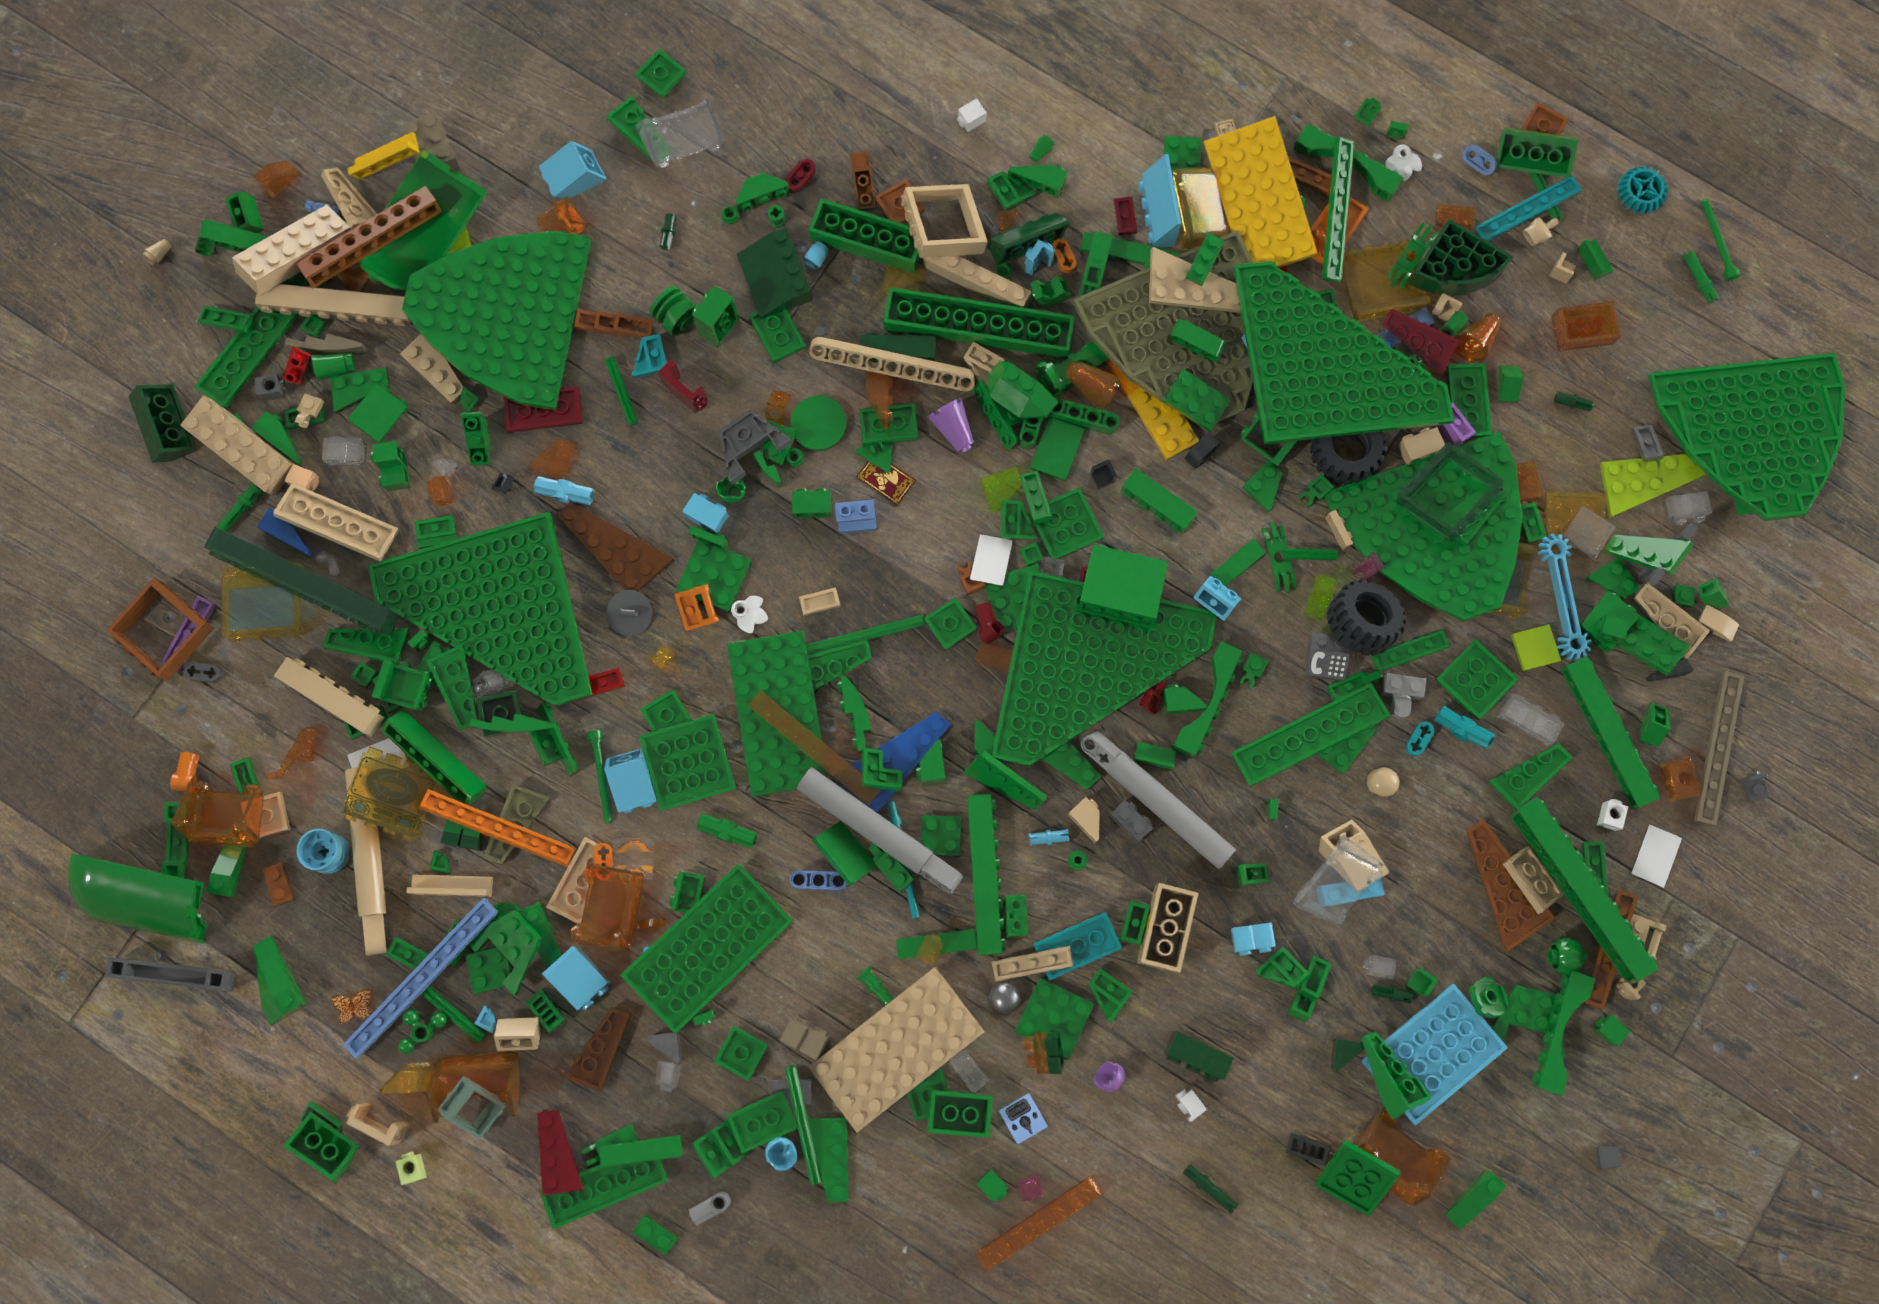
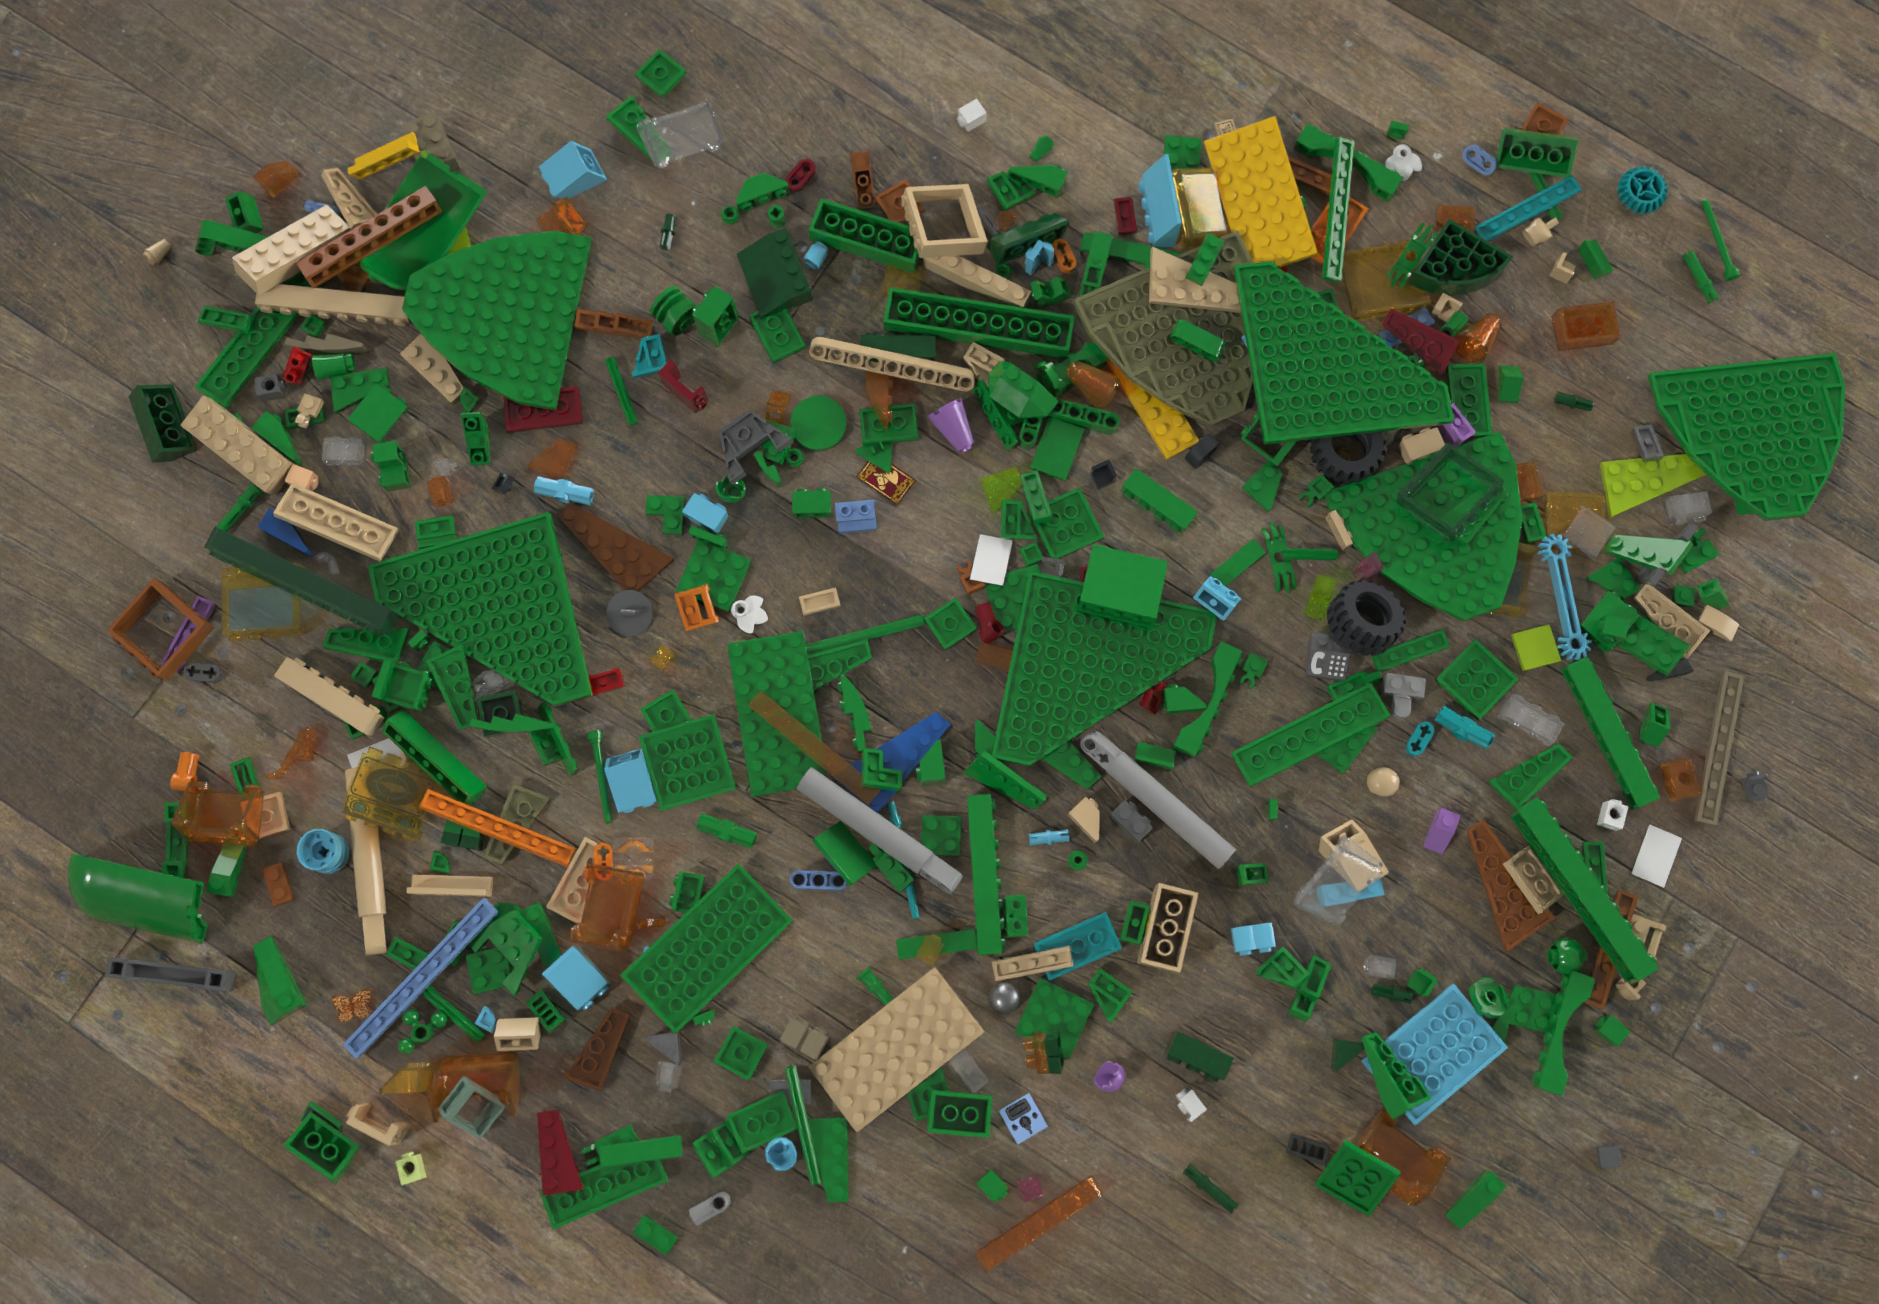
green plate [1163,369,1231,432] -> none
green bracket [1354,97,1382,127] -> none
none -> green plate [645,495,686,536]
none -> medium lavender slope [1423,808,1461,854]
none -> green plate [1679,528,1719,575]

